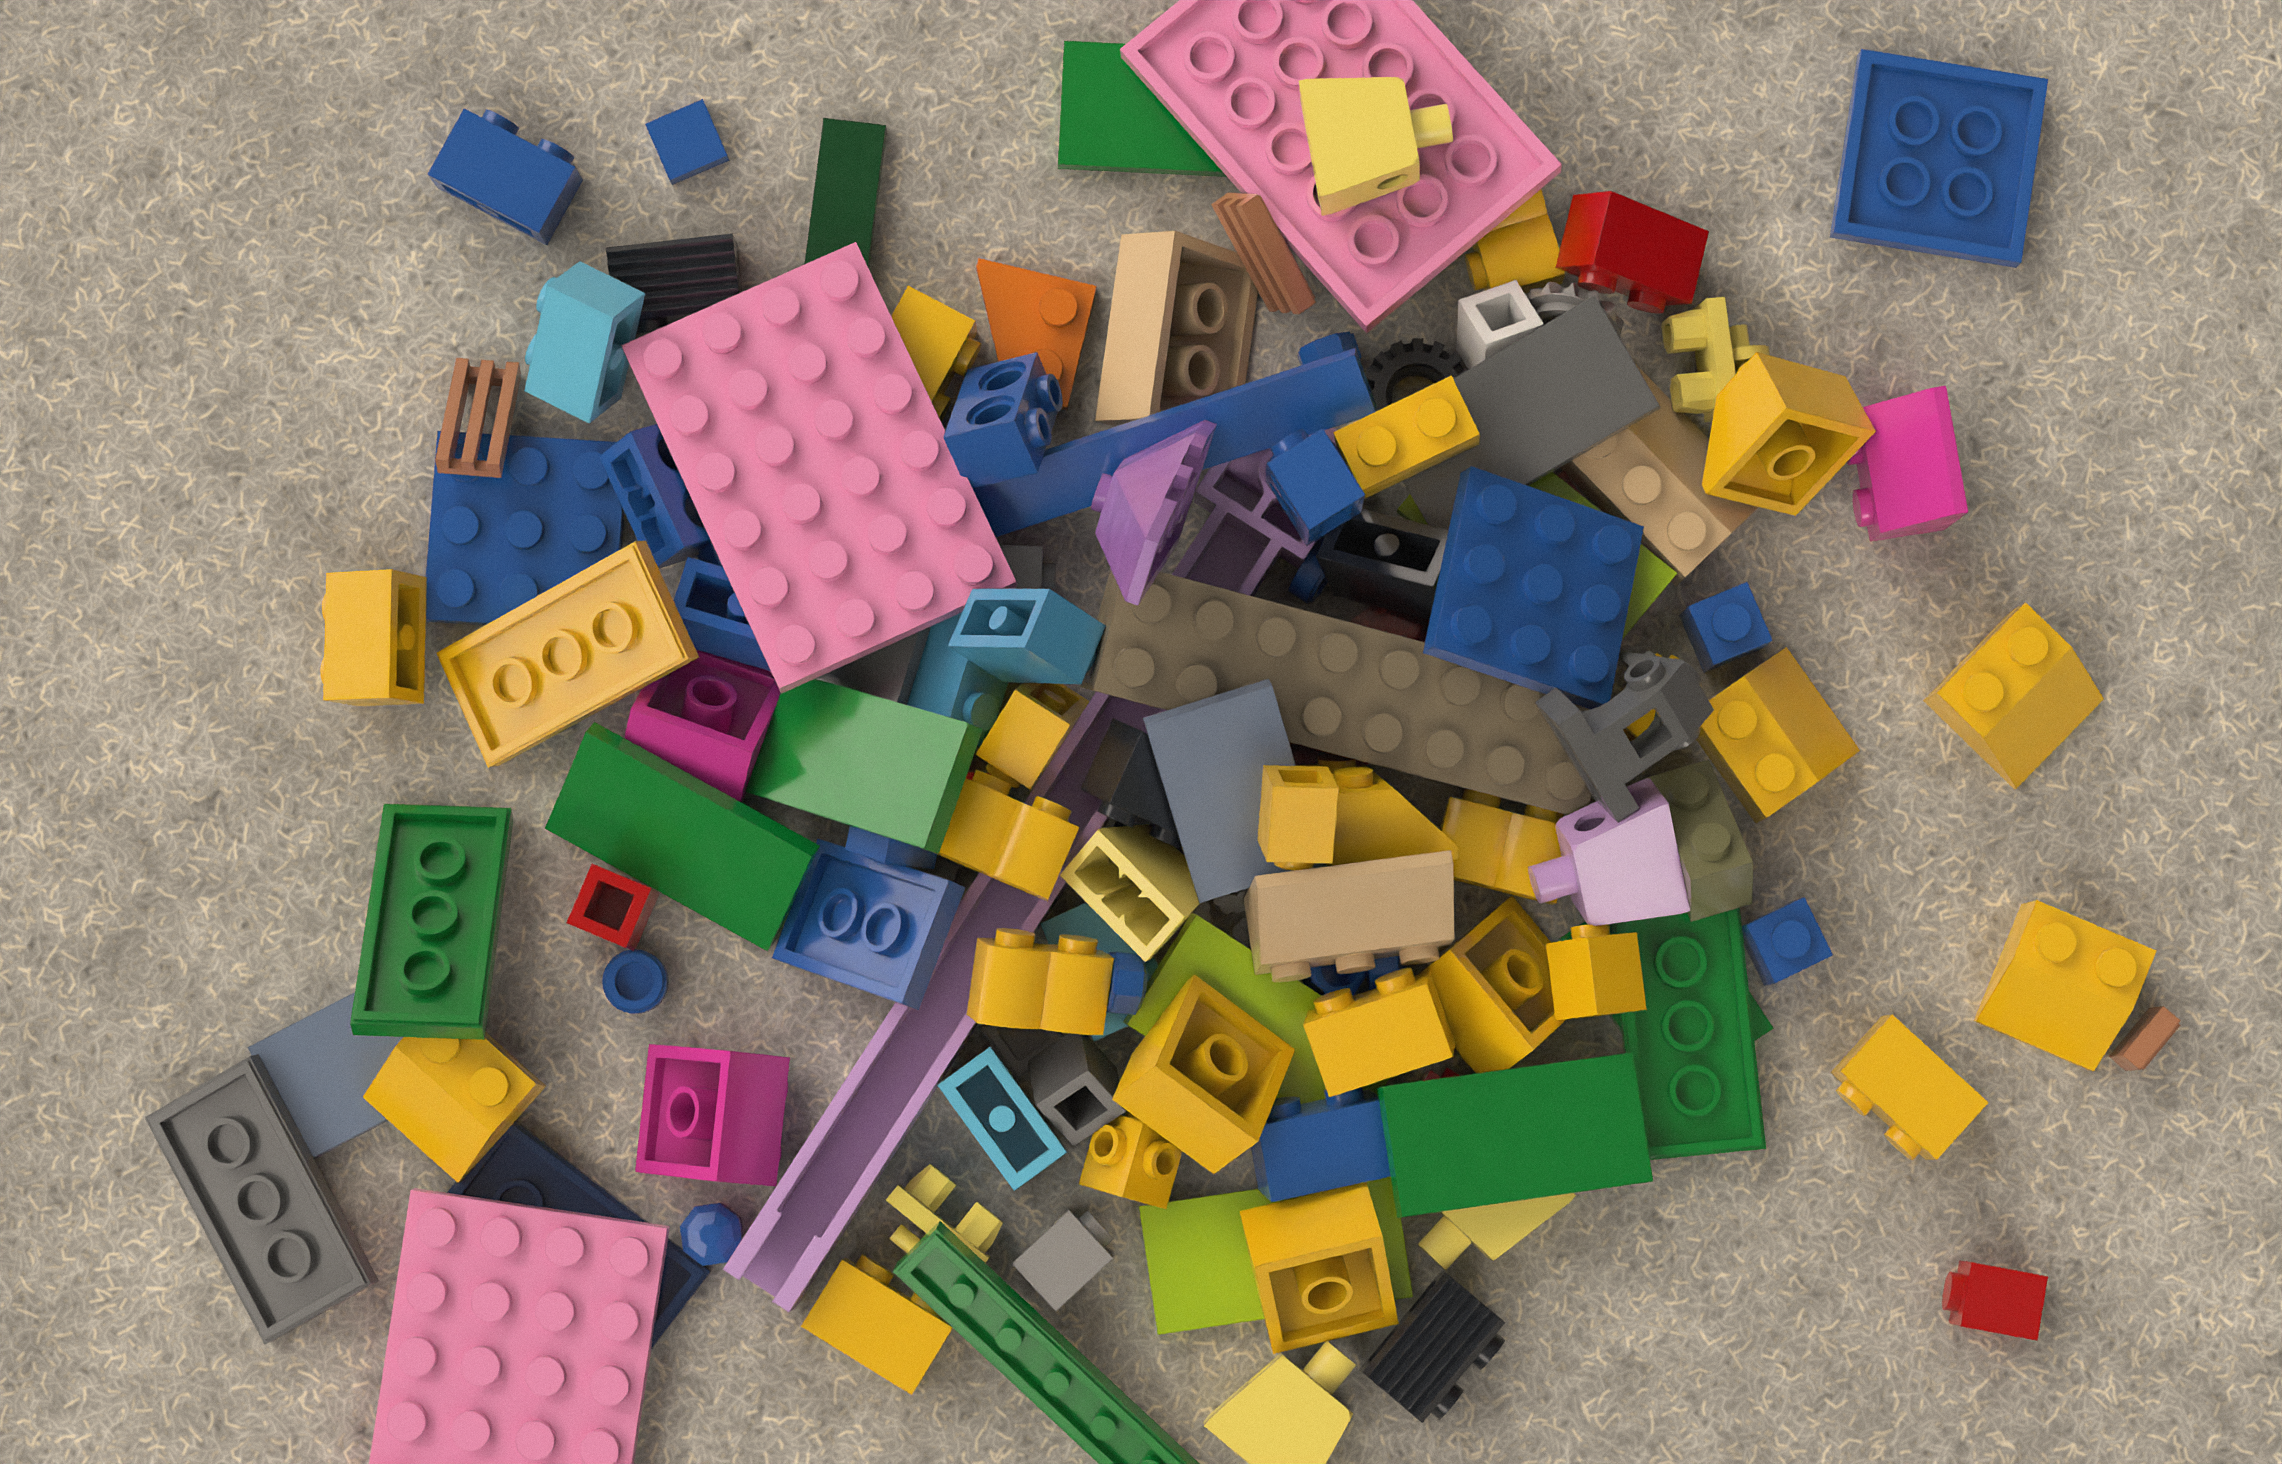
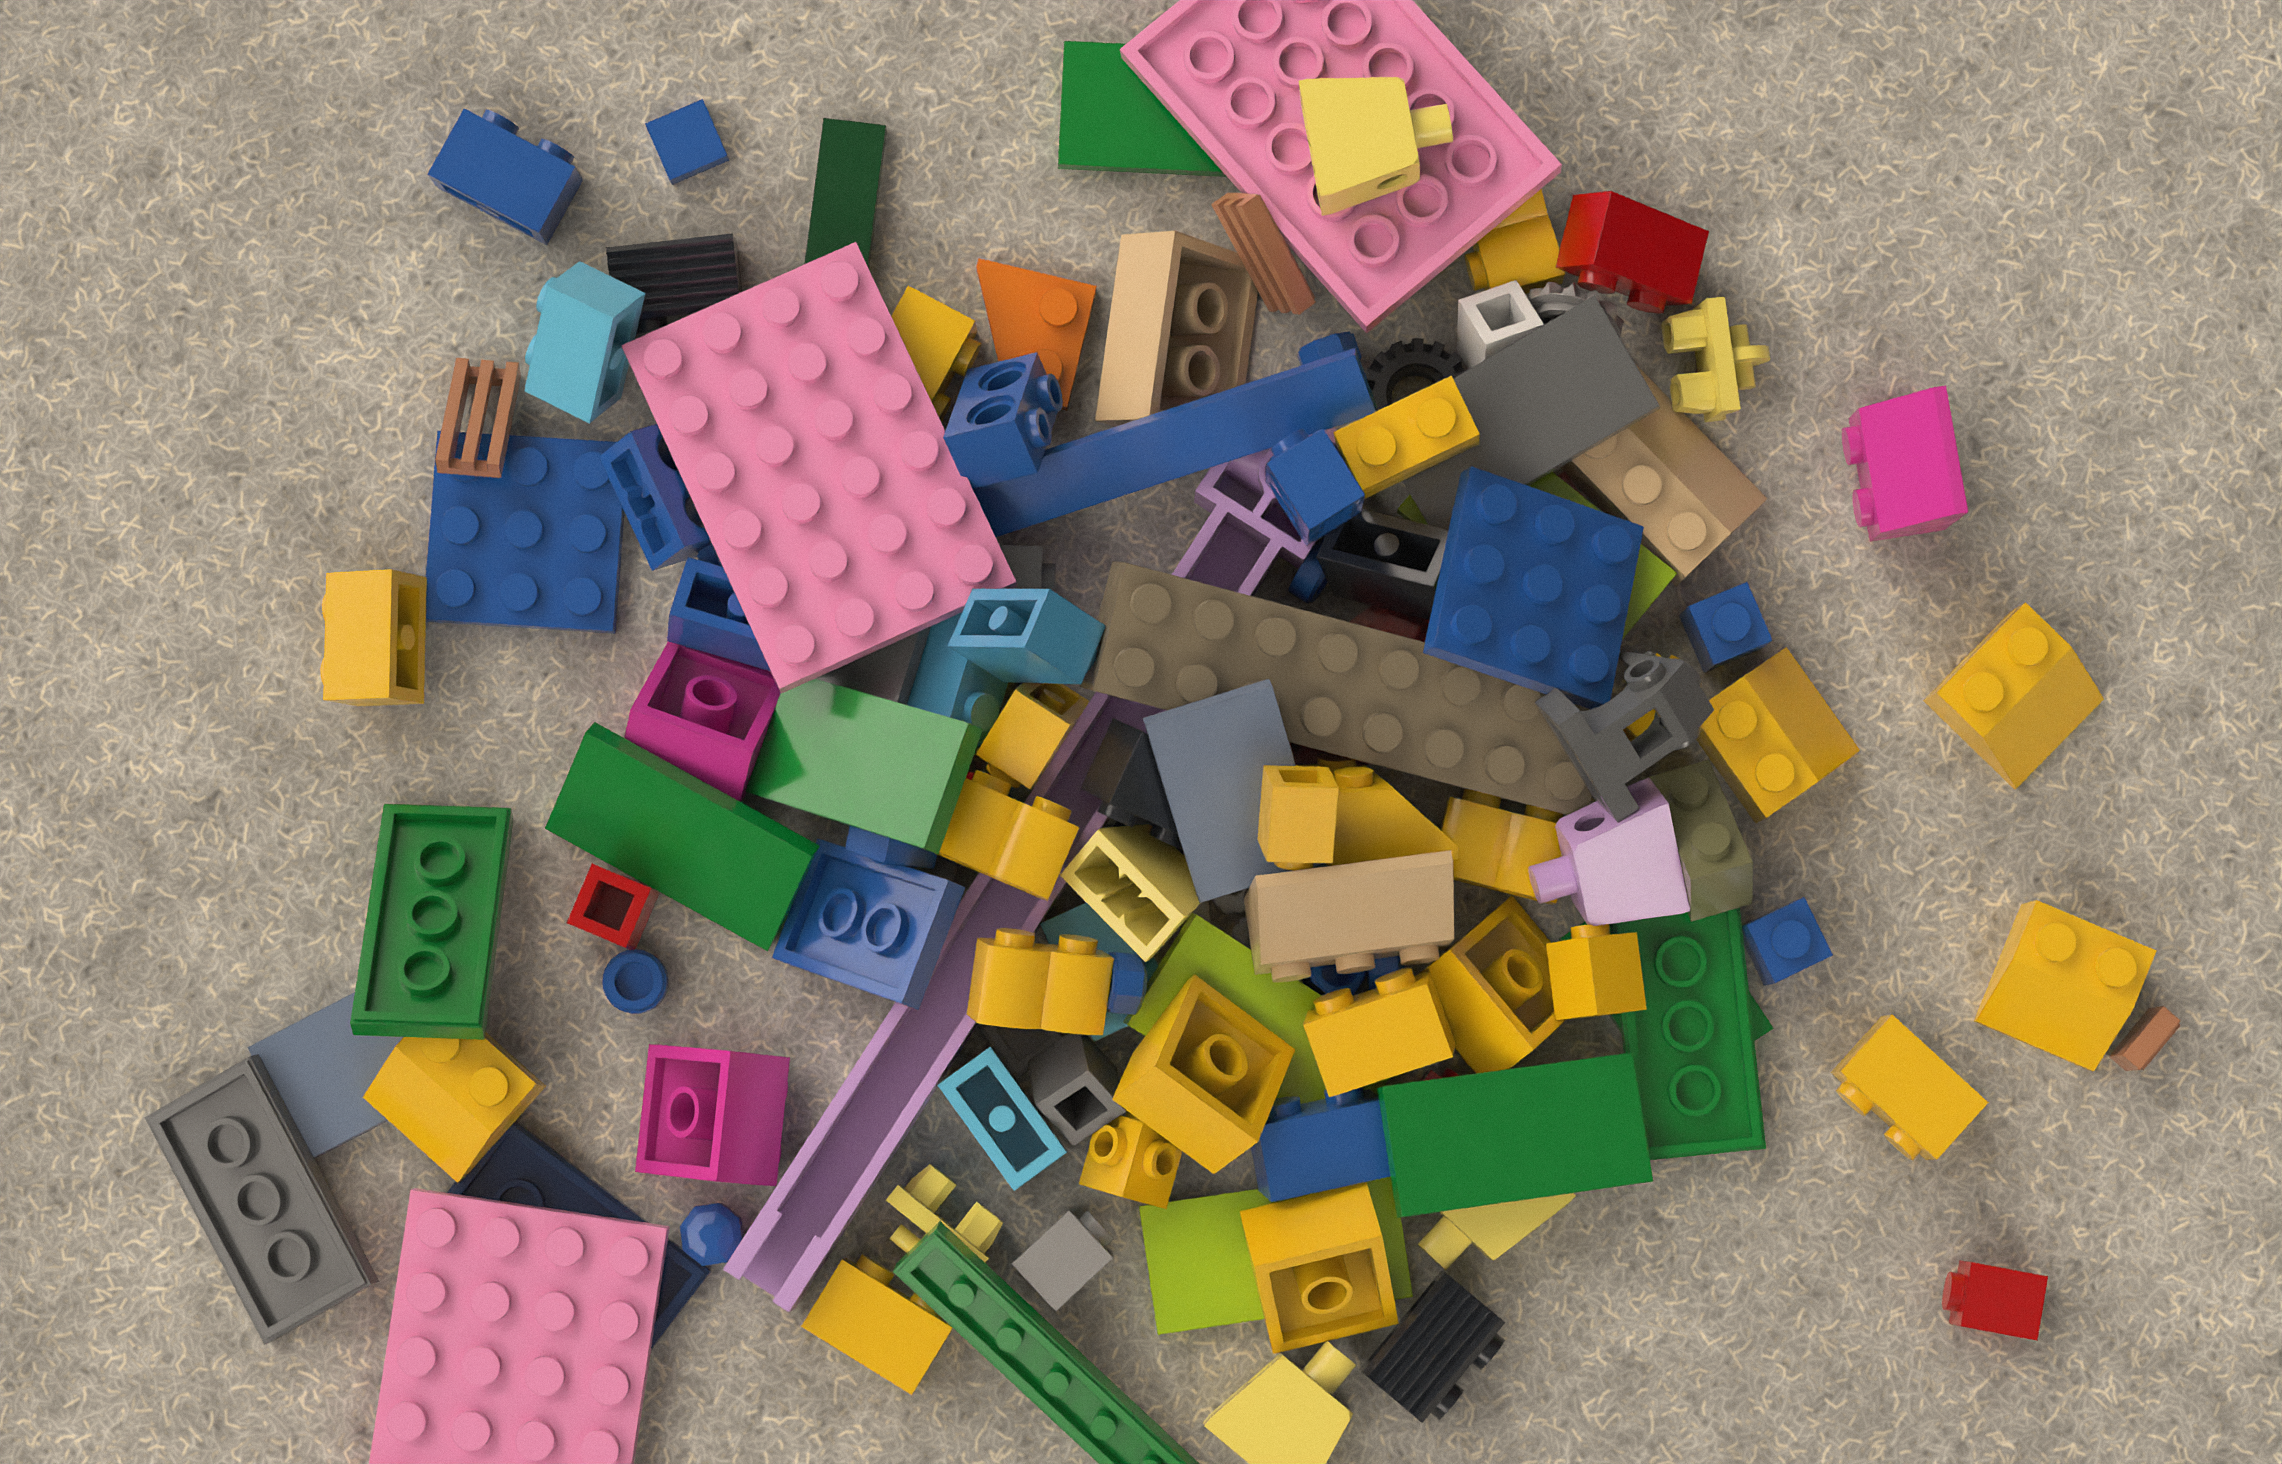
yellow tile [436,540,699,768] -> none
medium lavender wedge [1091,420,1217,605] -> none
yellow slope [1702,352,1876,516] -> none
blue plate [1830,49,2048,268] -> none

